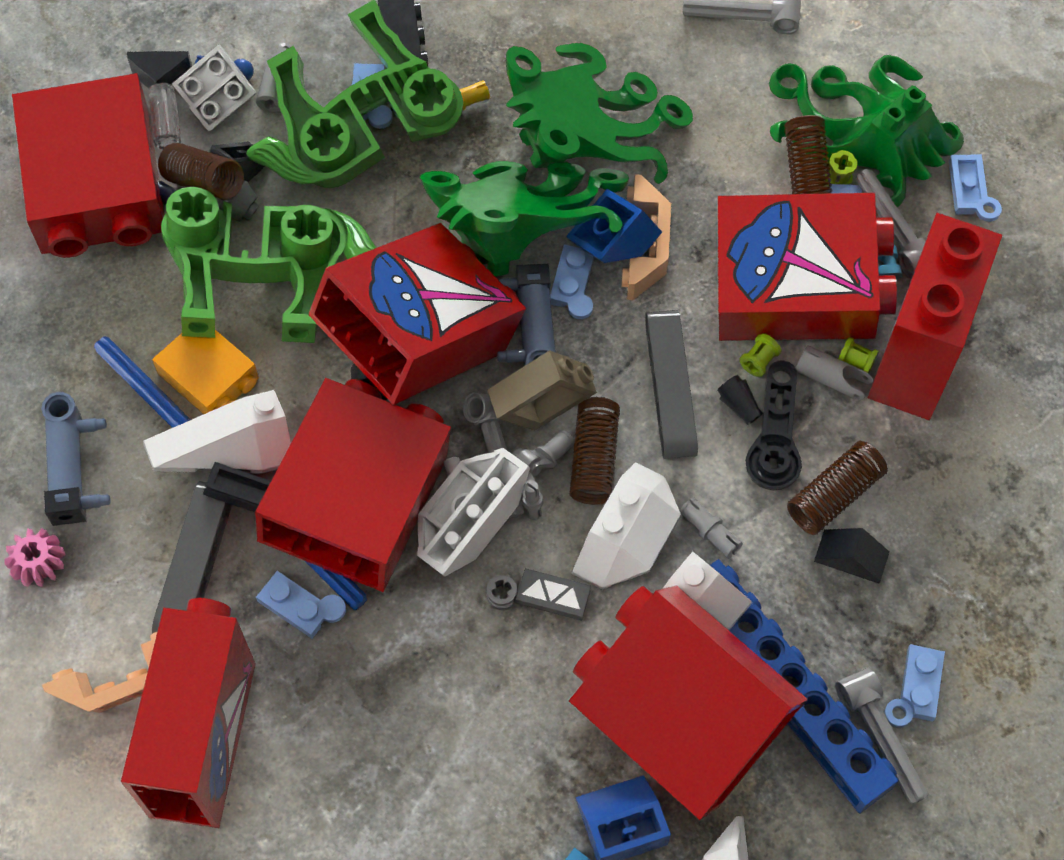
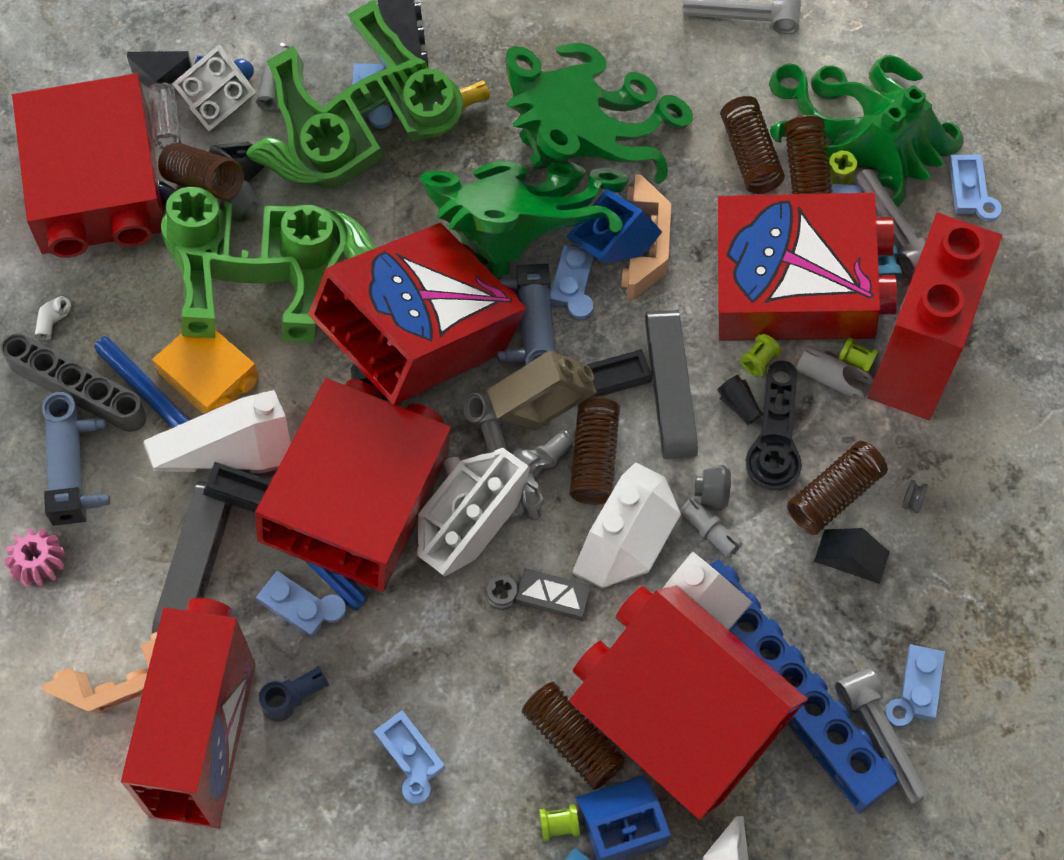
none -> dark grey beam [1,334,146,432]
none -> white arm [35,296,71,340]
none -> dark blue pin [259,666,329,722]
none -> light blue hinge [373,710,445,805]
none -> reddish brown piece [522,682,626,790]
none -> lime bush [539,804,580,842]
none -> black tile [587,349,652,397]
none -> dark grey cone [695,465,731,511]
none -> reddish brown piece [720,96,785,194]
none -> dark grey bush [902,479,928,513]

